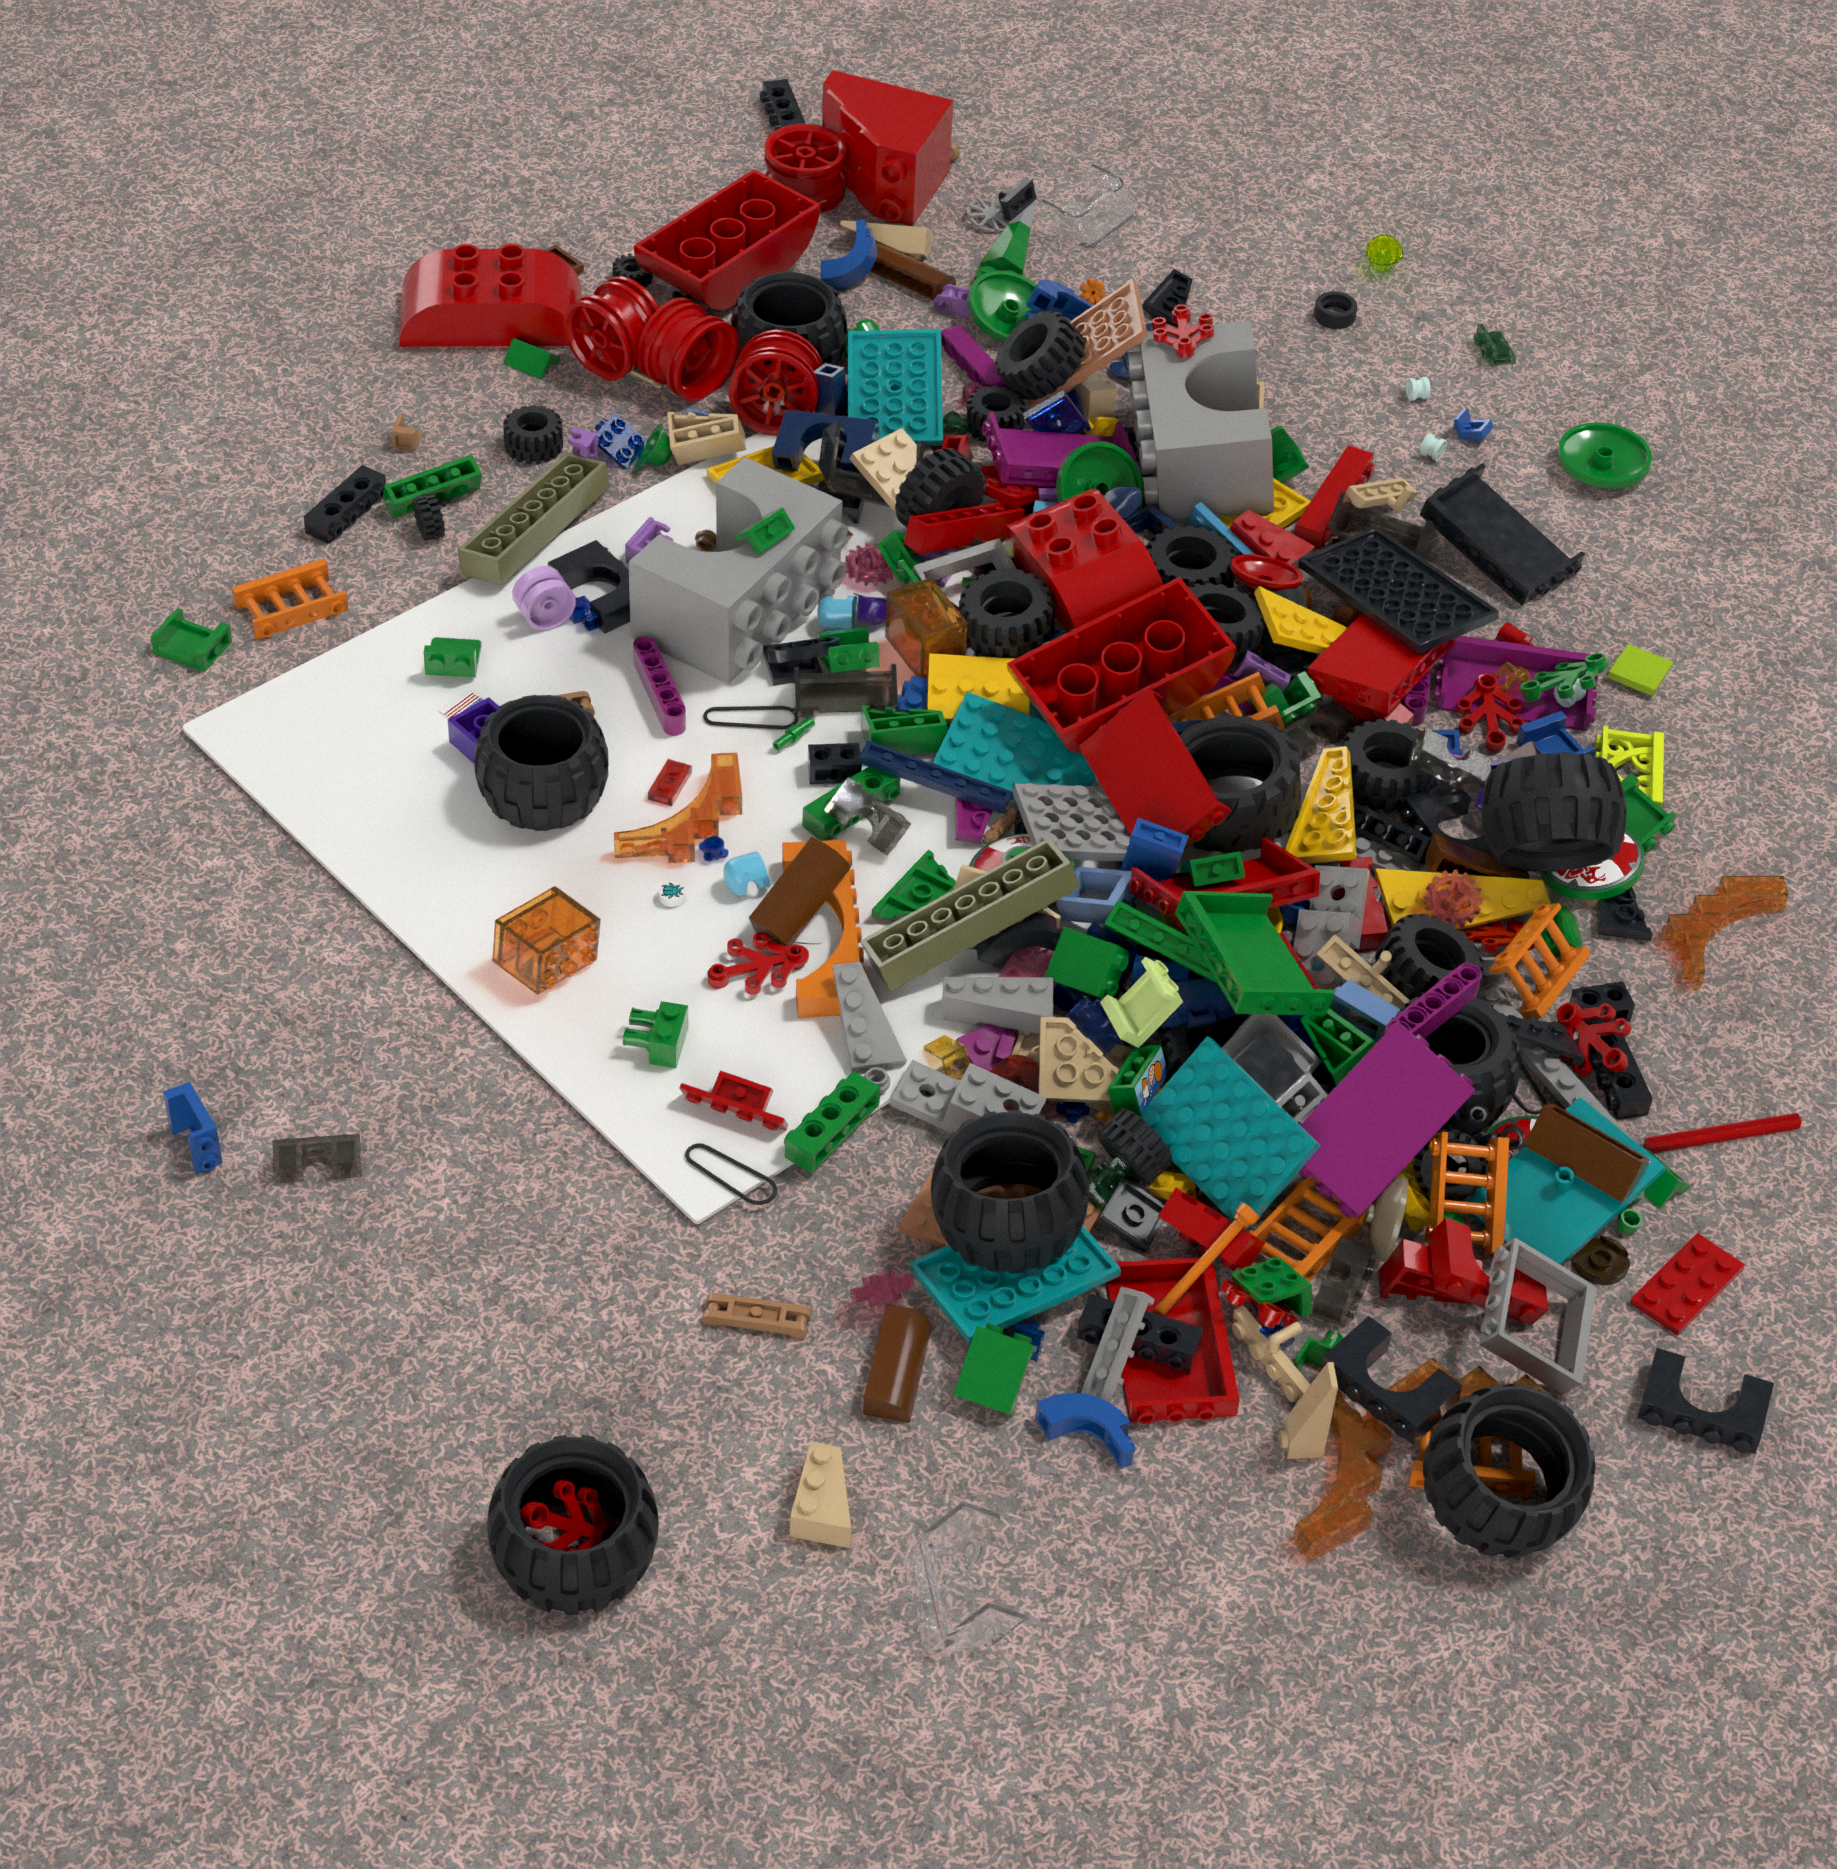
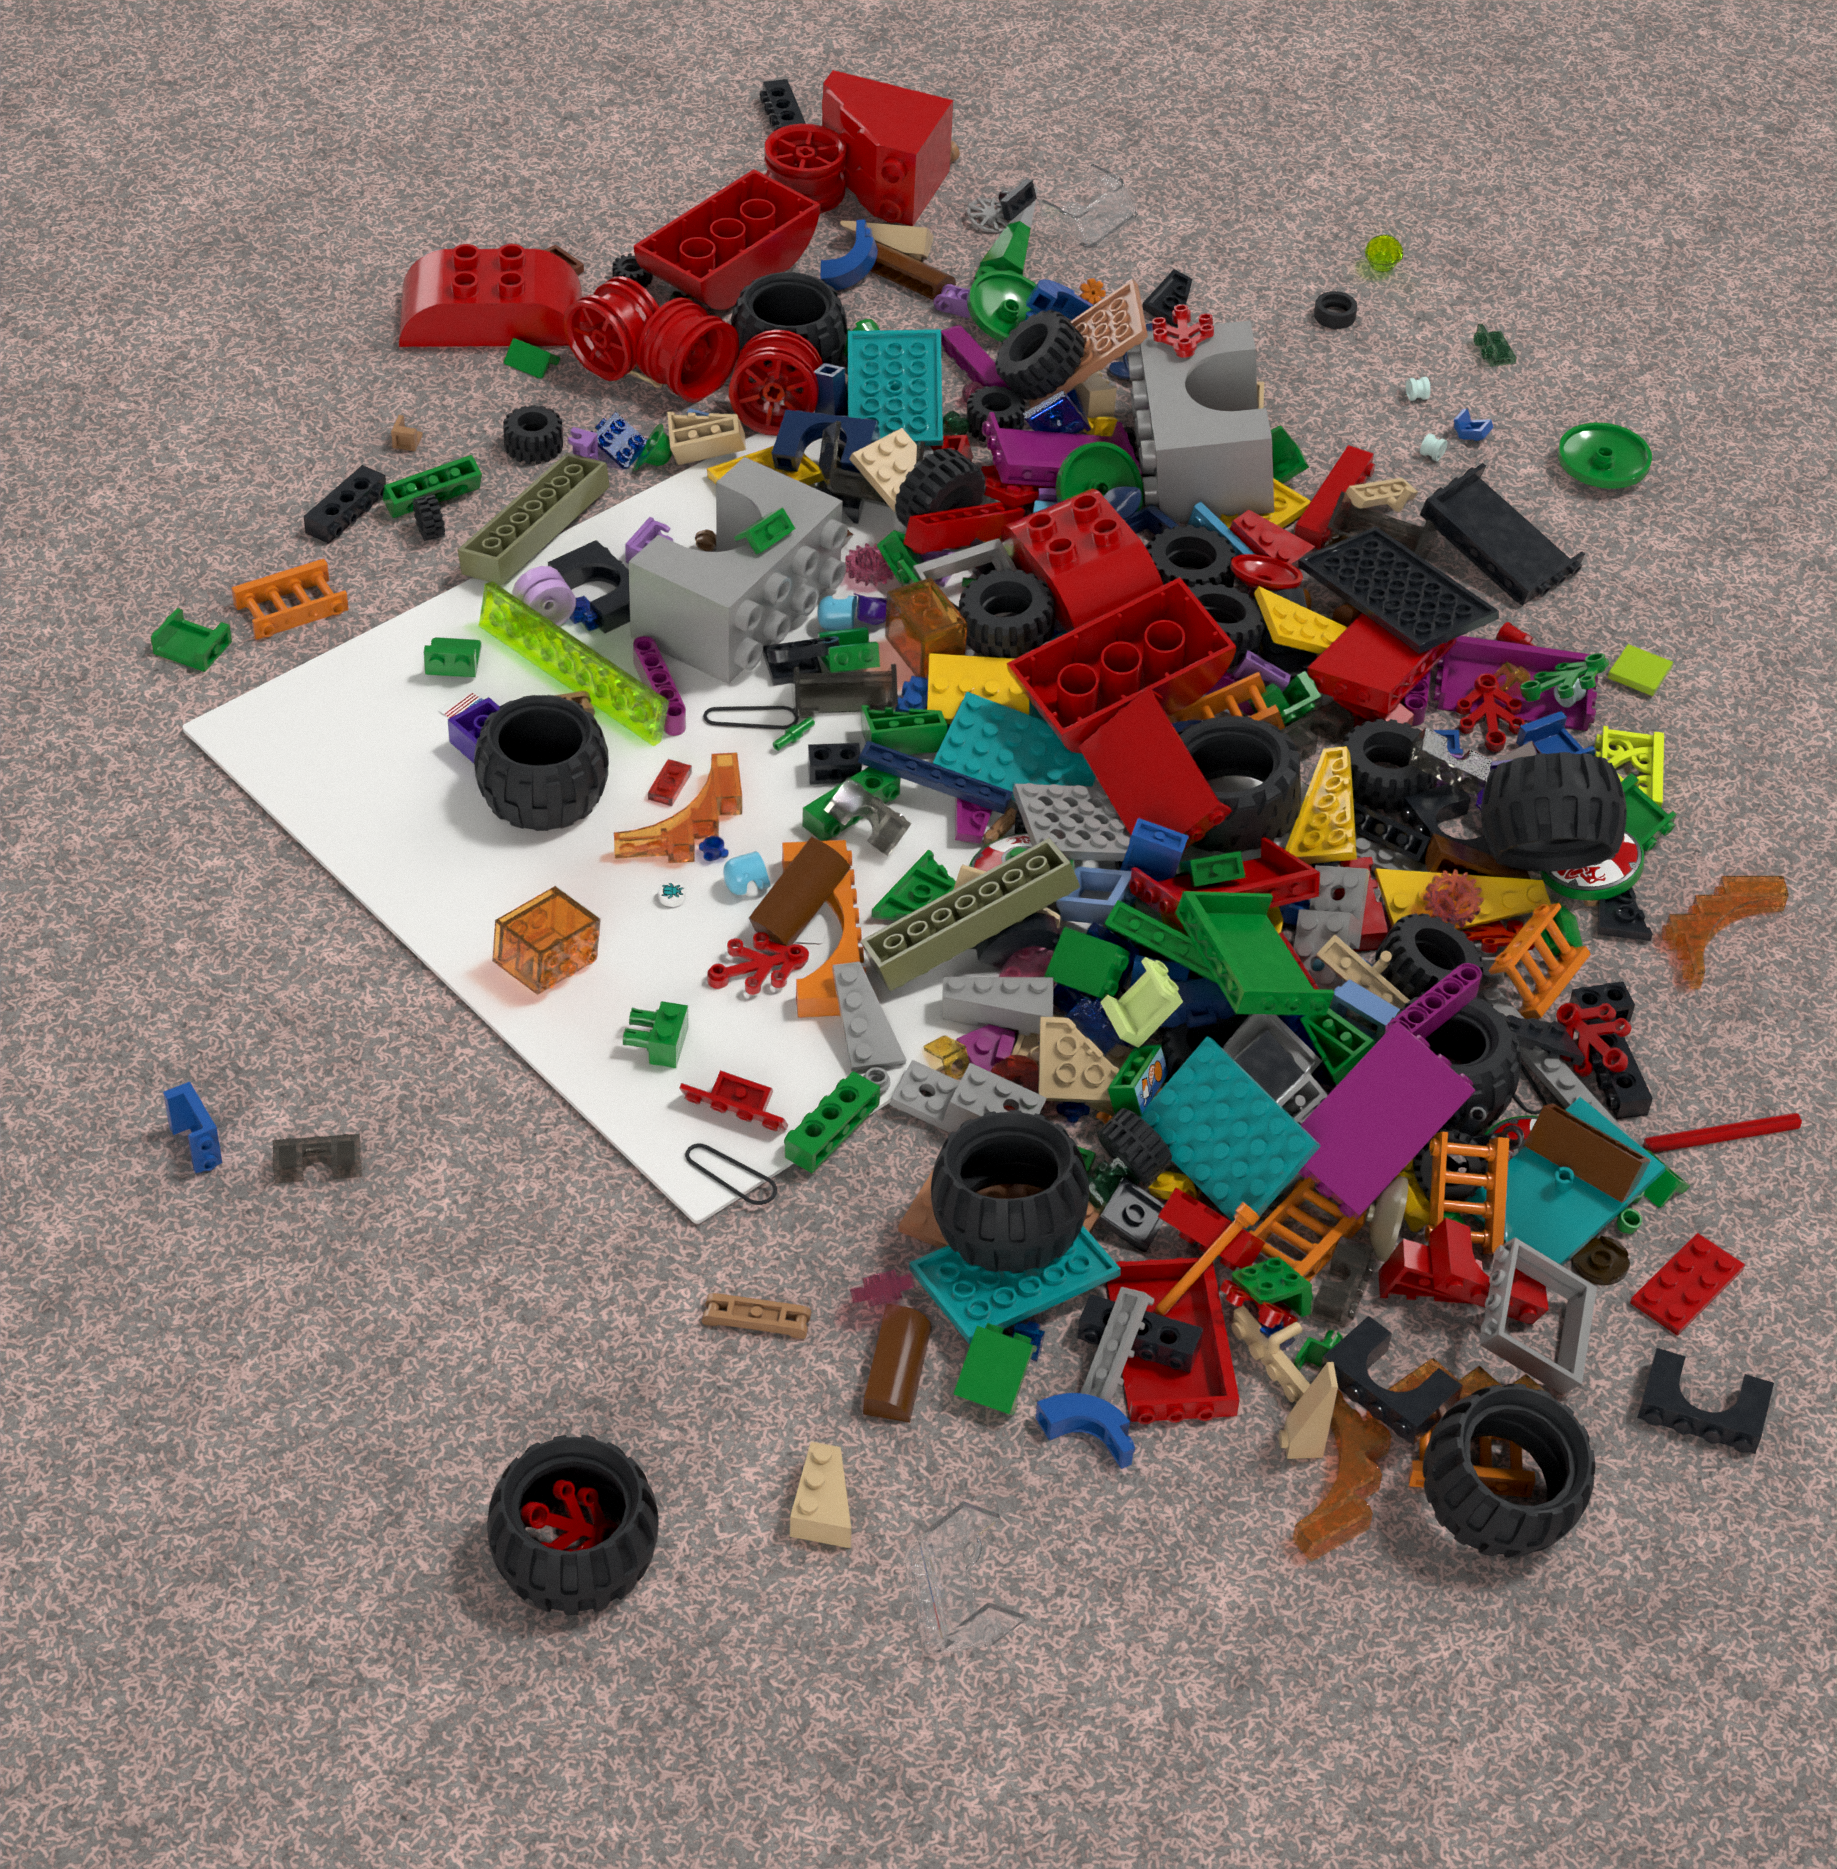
none -> clear neon green plate [479,581,669,746]

